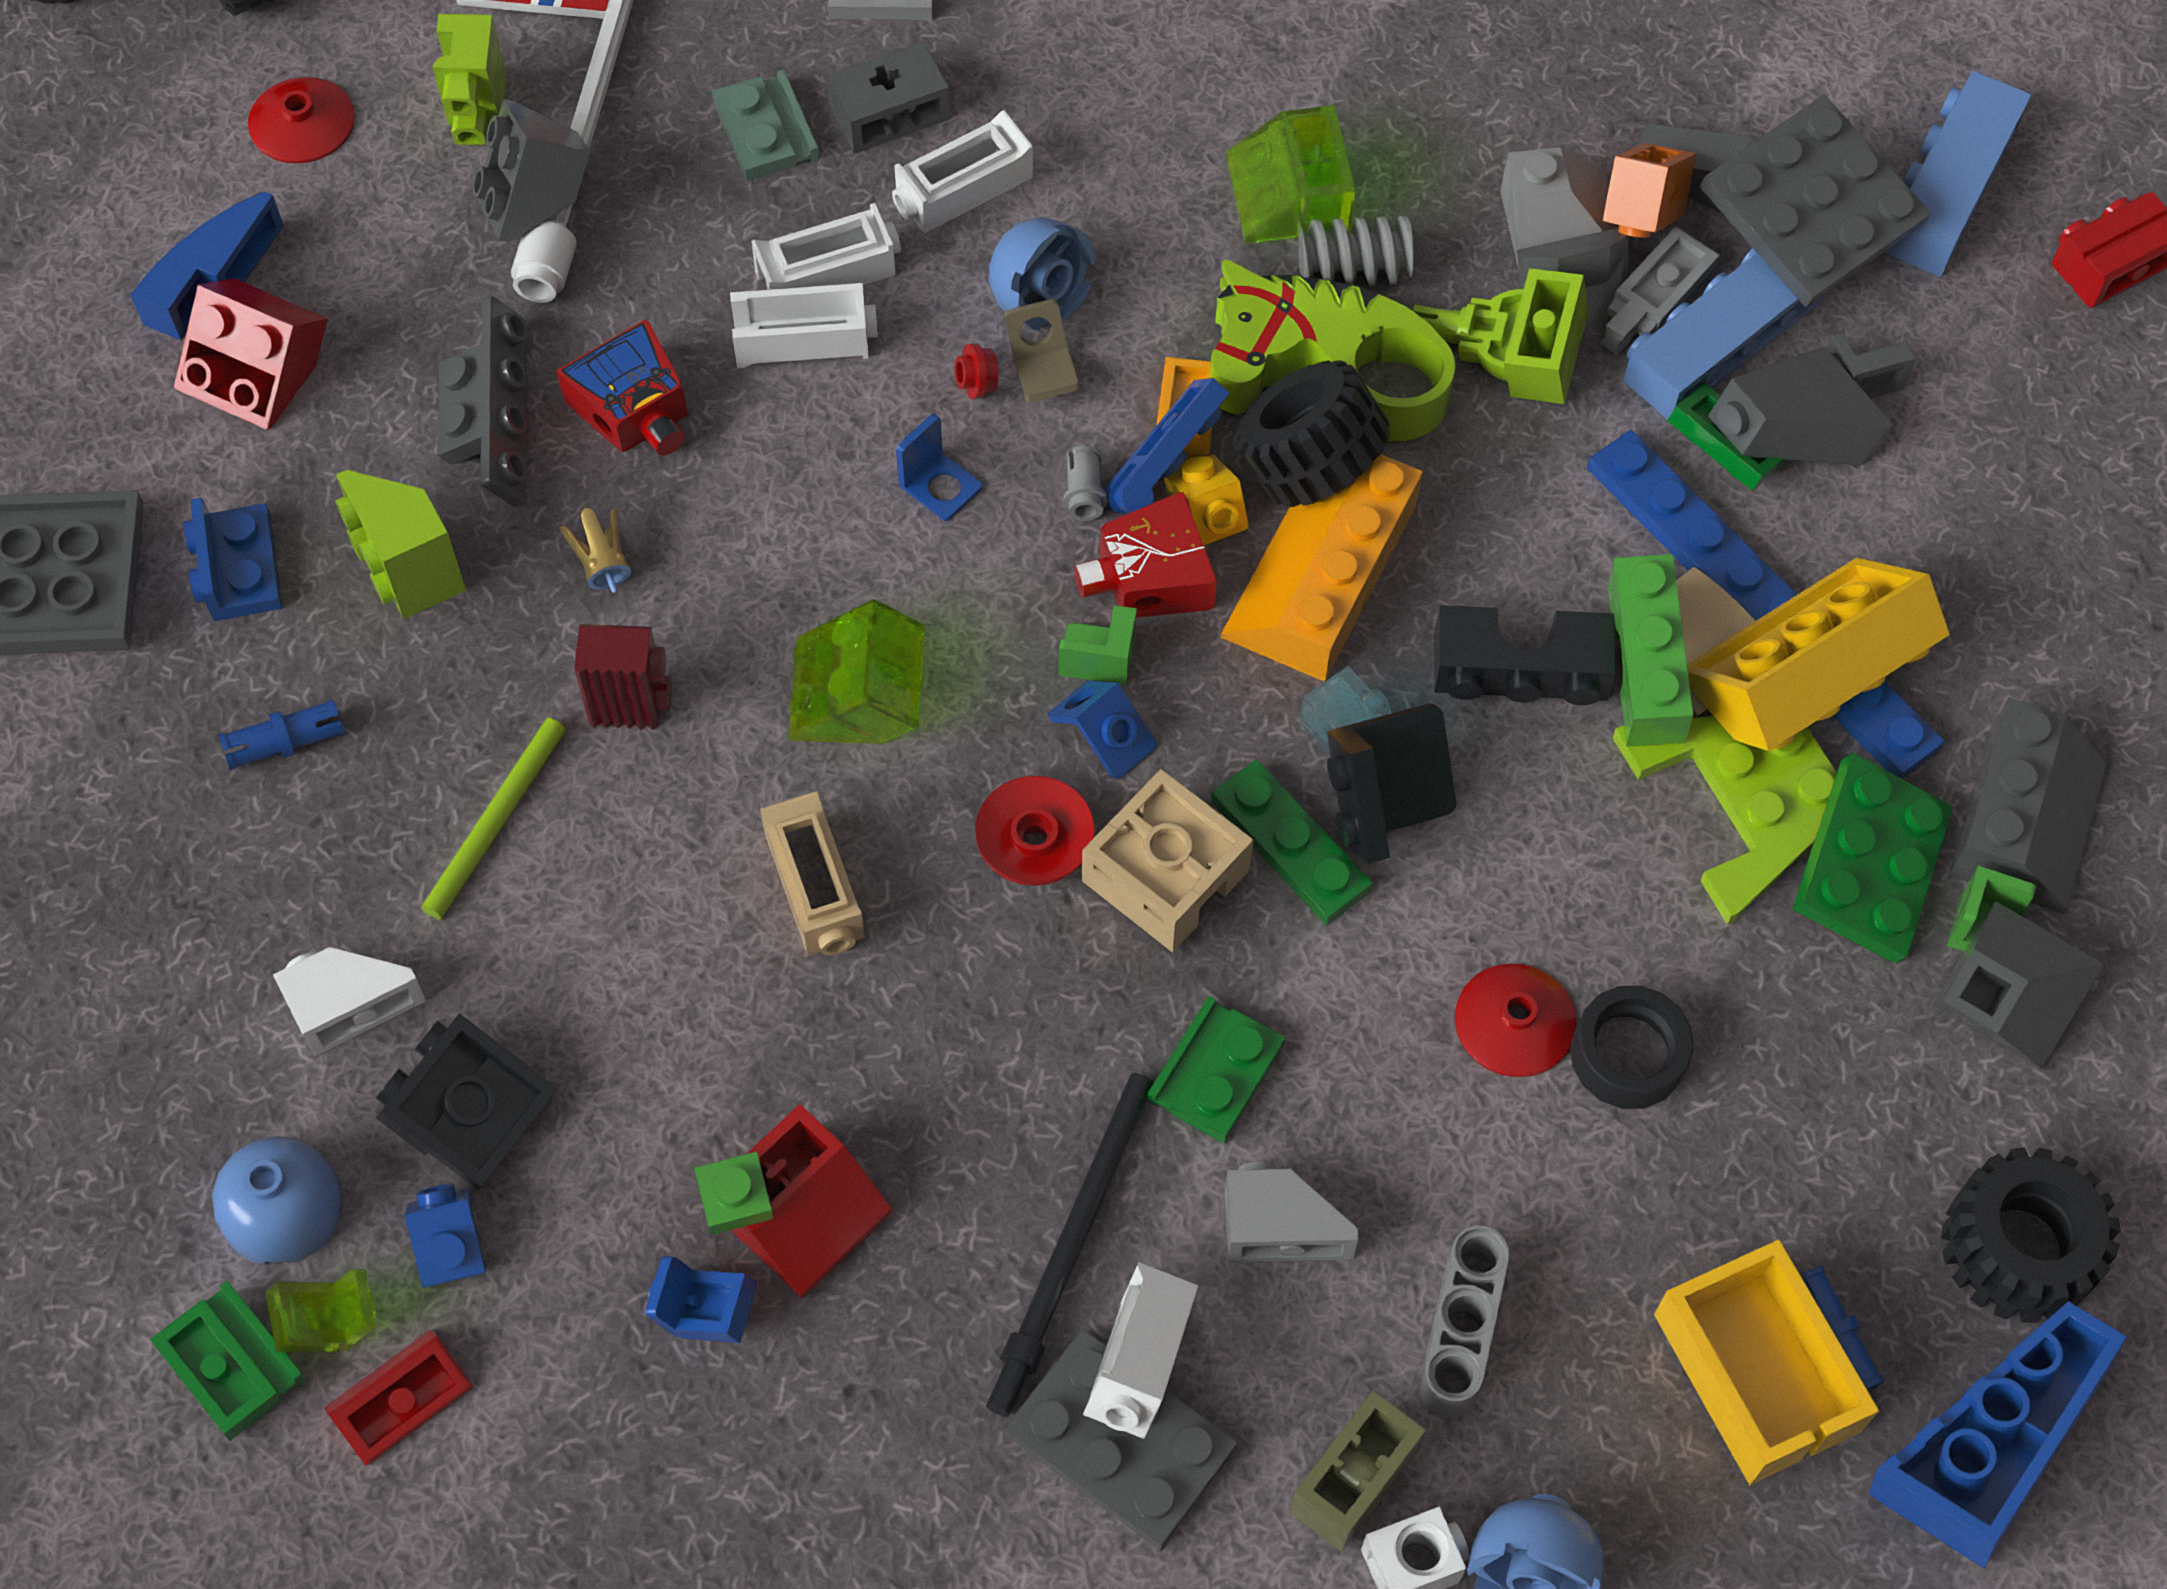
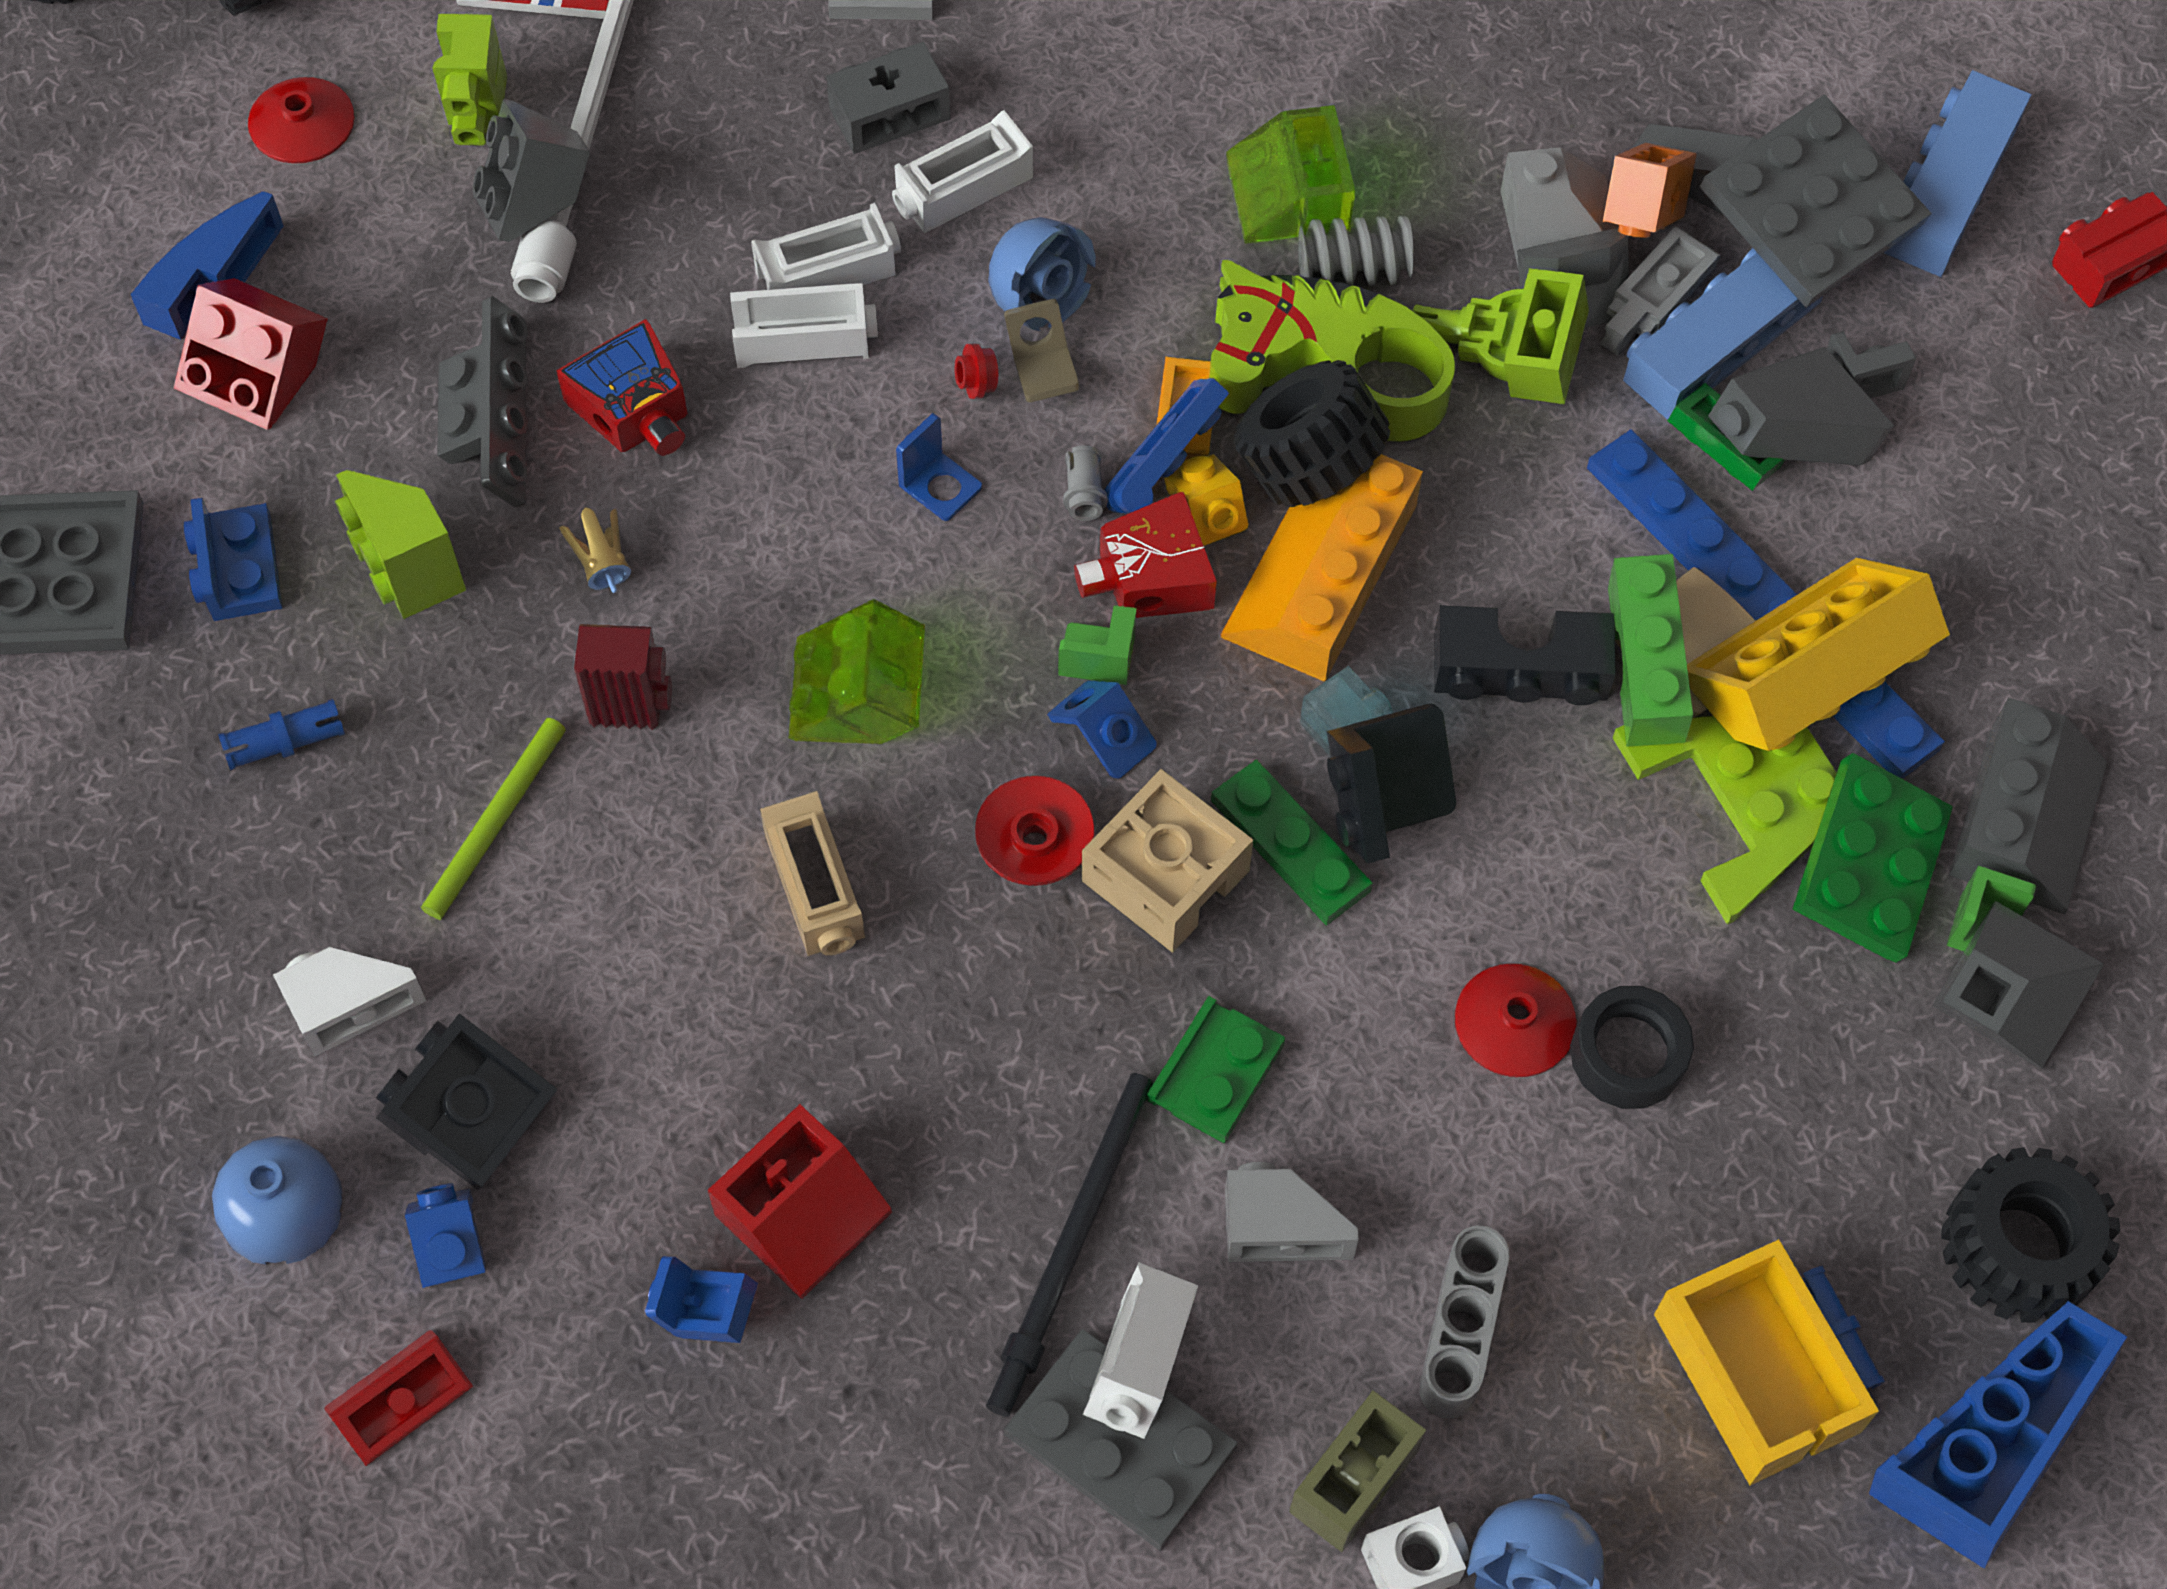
green plate [150,1280,307,1441] -> none
clear neon green bracket [266,1269,376,1352] -> none
bright green plate [694,1151,774,1235] -> none
sand green plate [712,69,819,182] -> none

